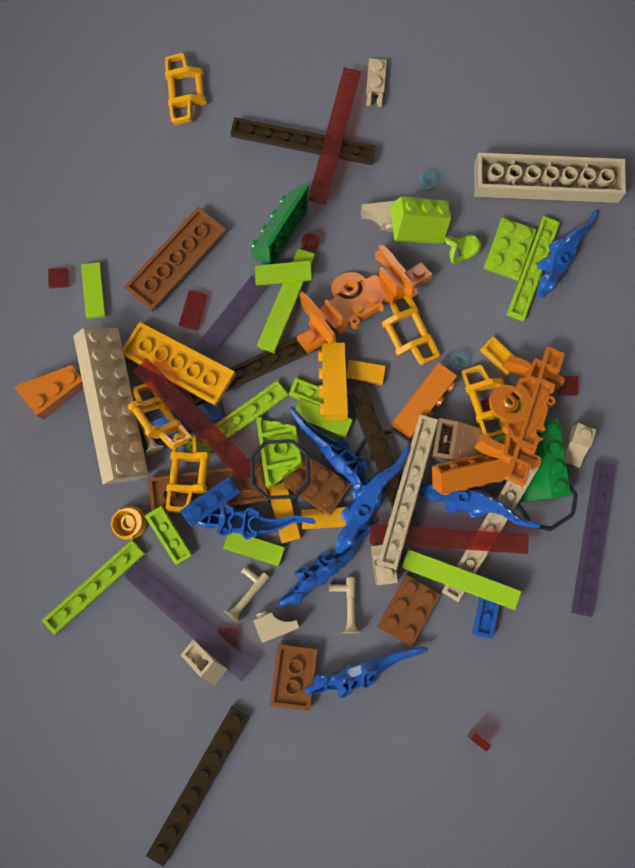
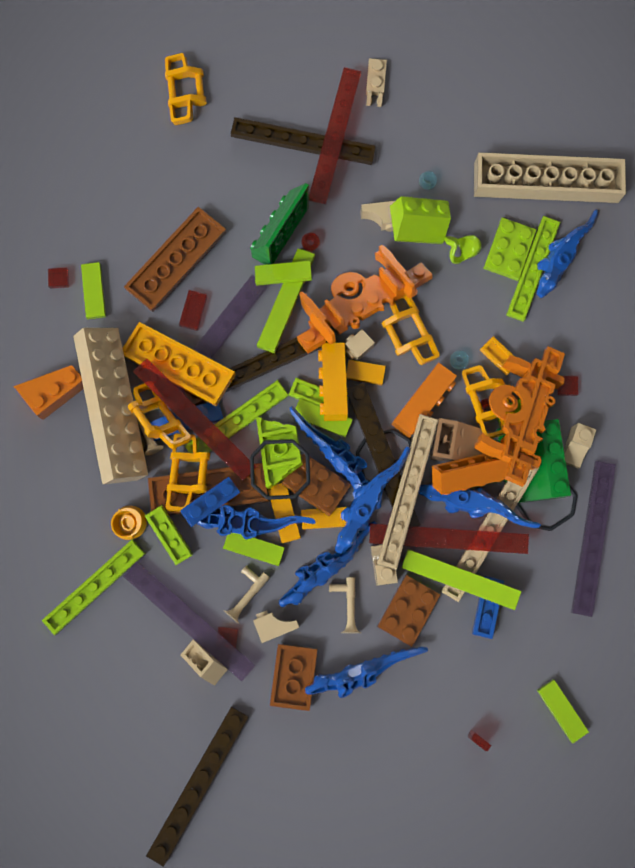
none -> tan brick [345,329,375,361]
none -> lime tile [537,679,589,743]

